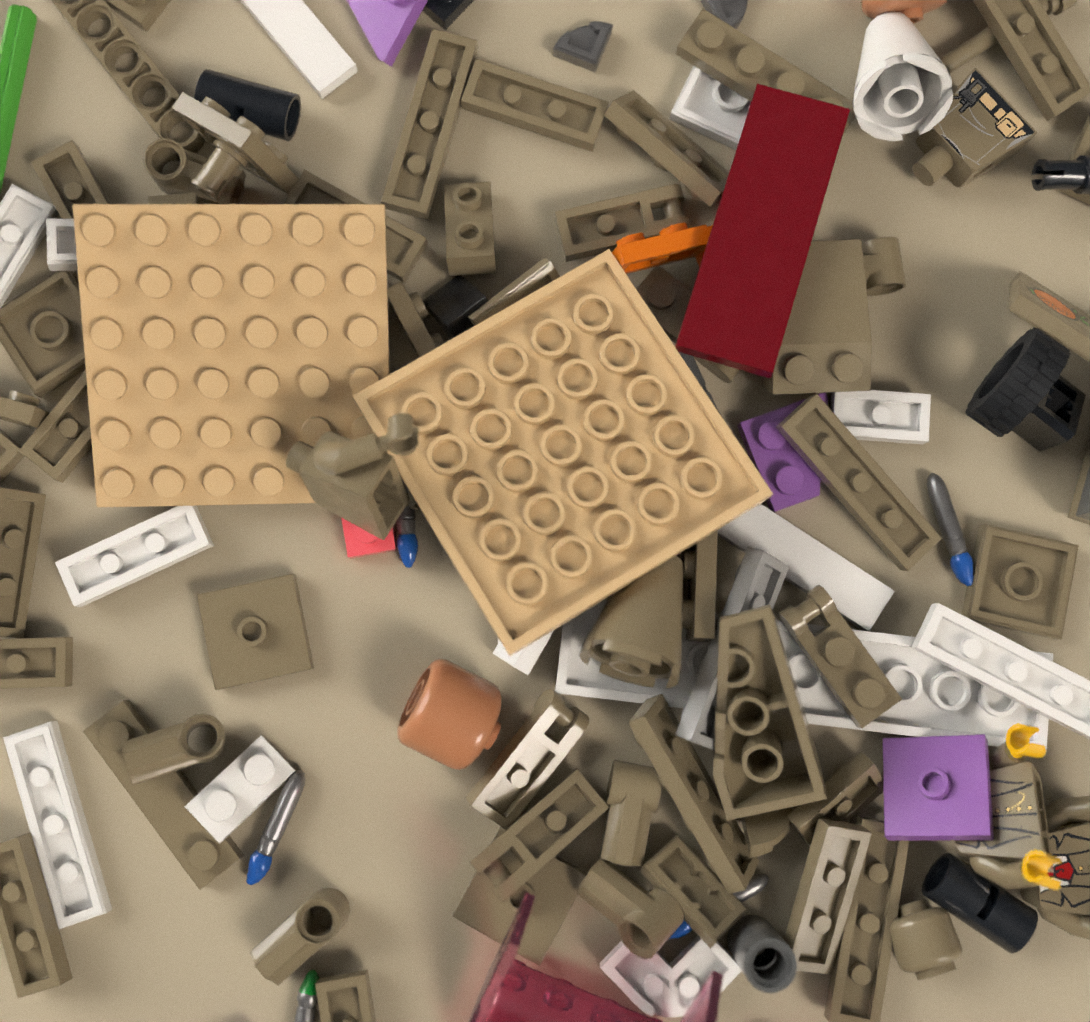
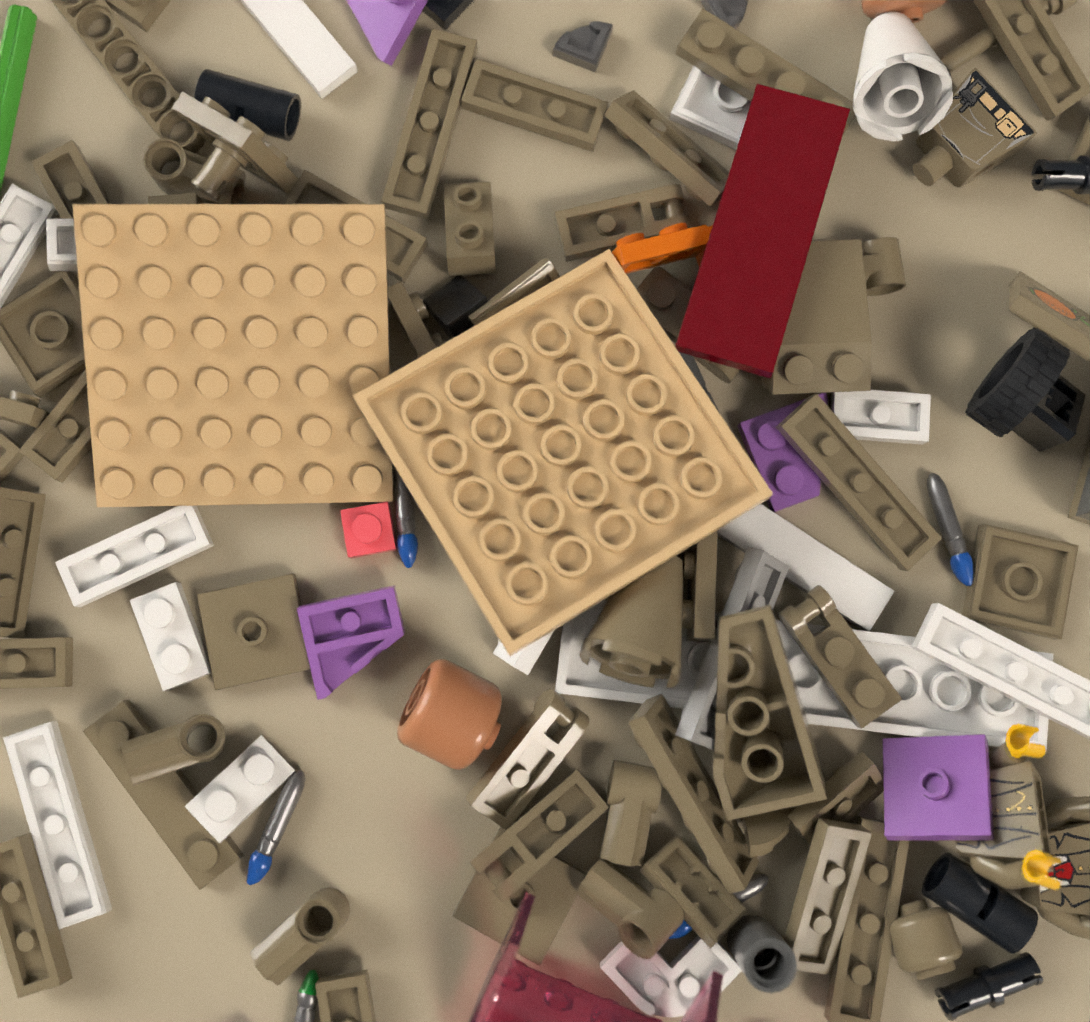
dark tan torso [286,413,420,540] -> none
none -> white plate [130,582,212,691]
none -> medium lavender wing [297,585,405,700]
none -> black pin [935,952,1043,1021]

